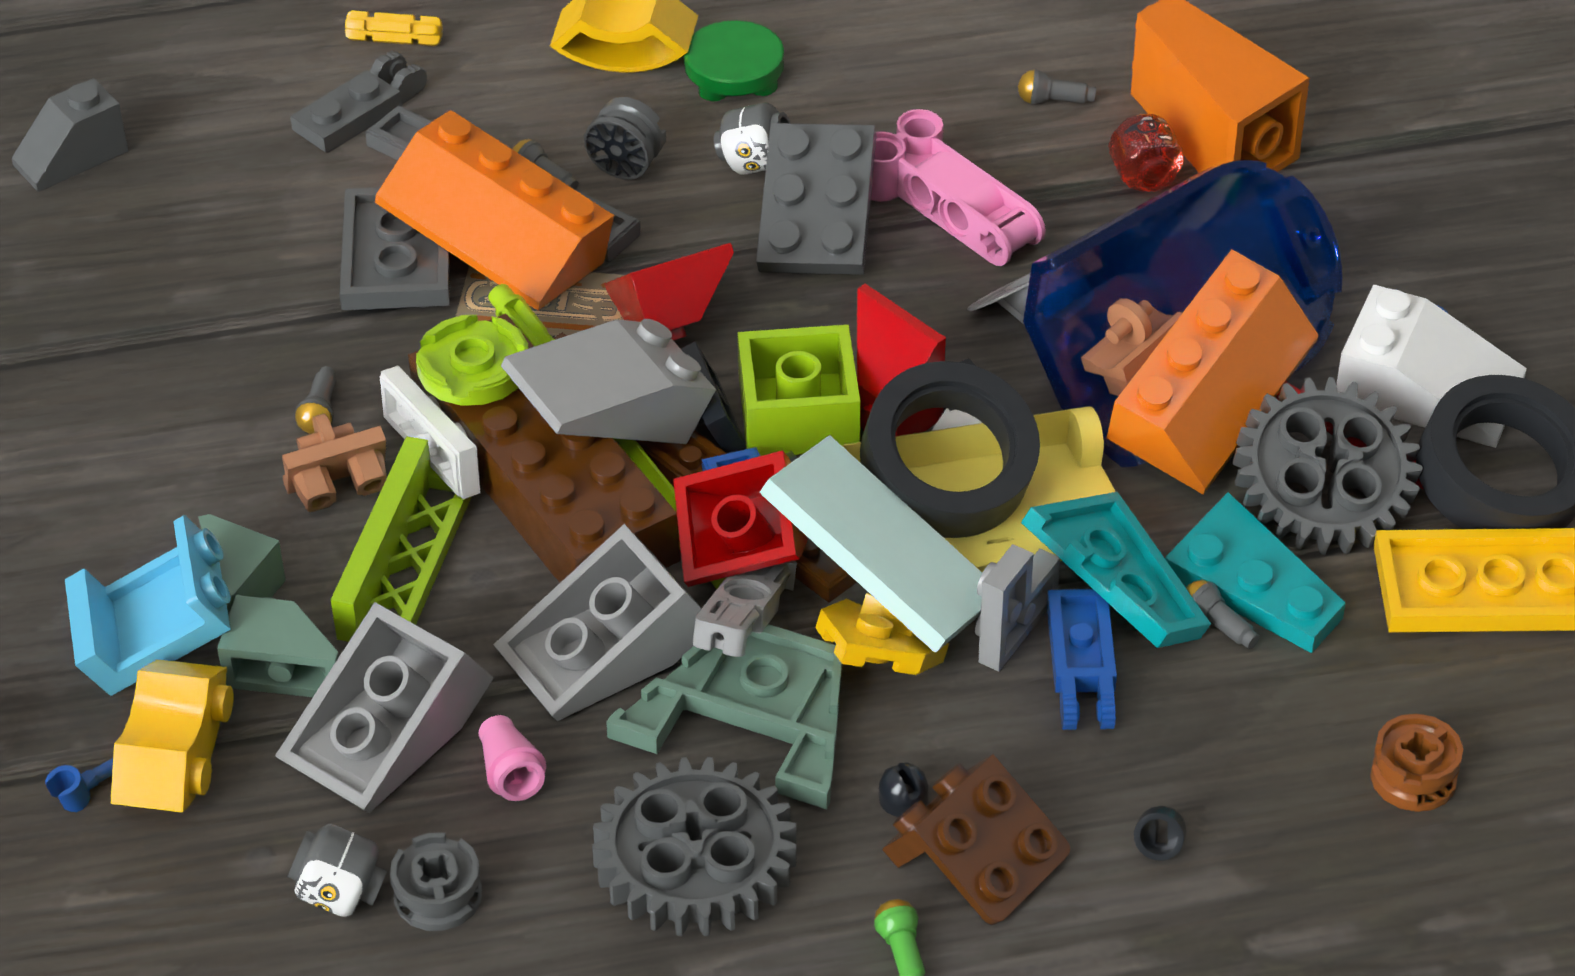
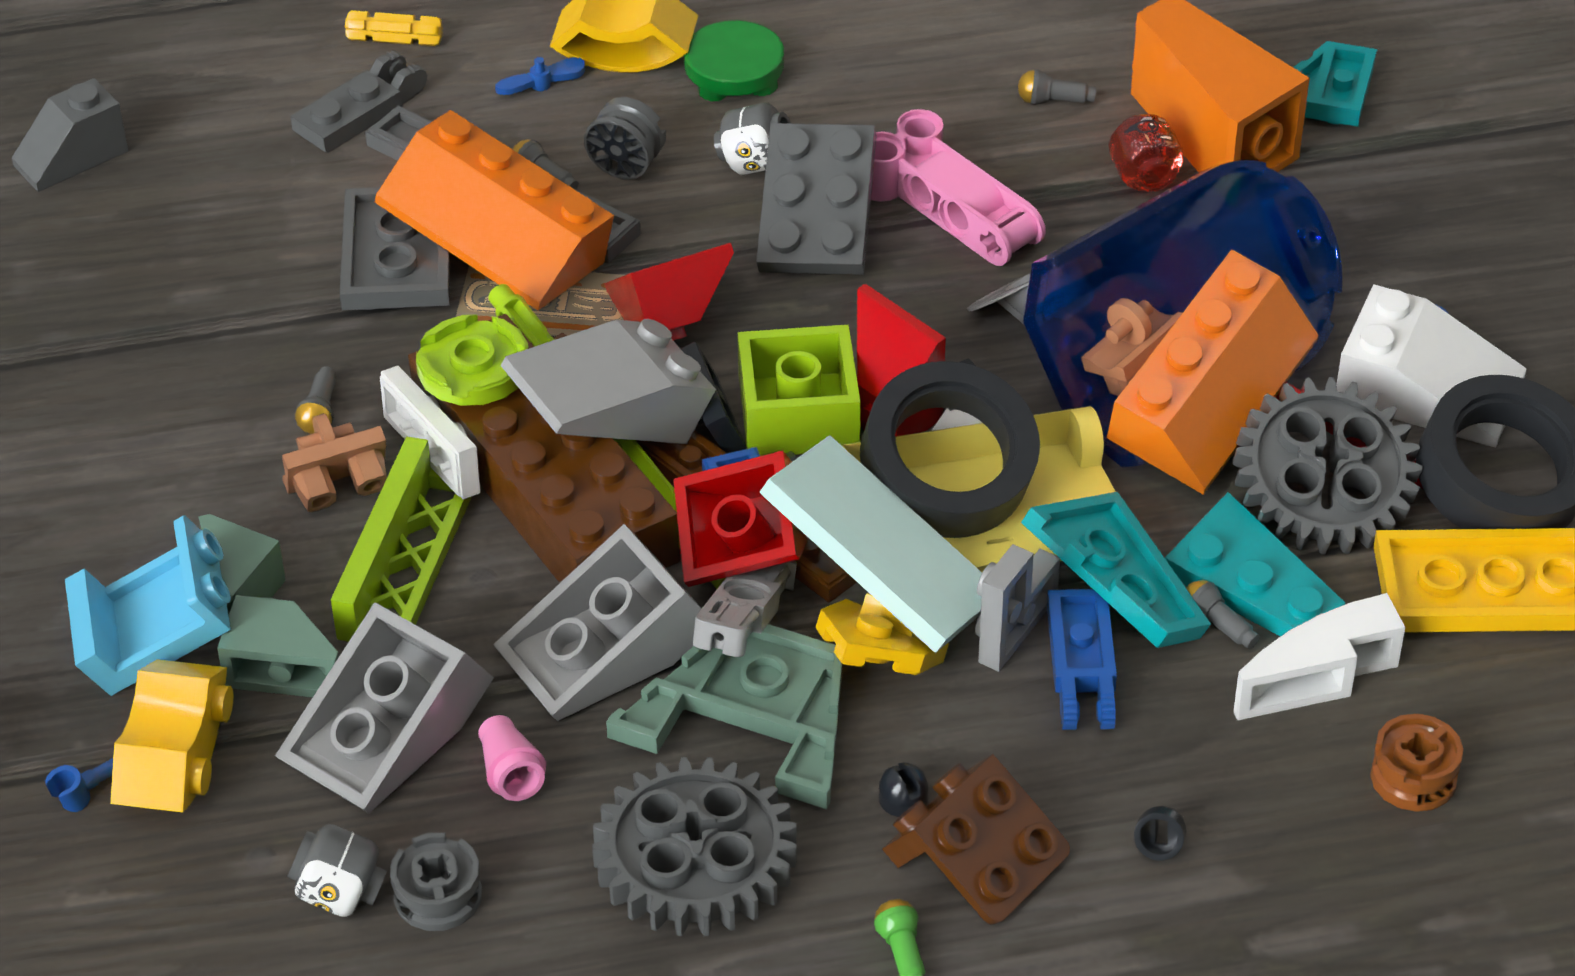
none -> blue piece [495,57,585,95]
none -> white slope [1233,593,1405,720]
none -> teal wing [1293,41,1377,127]

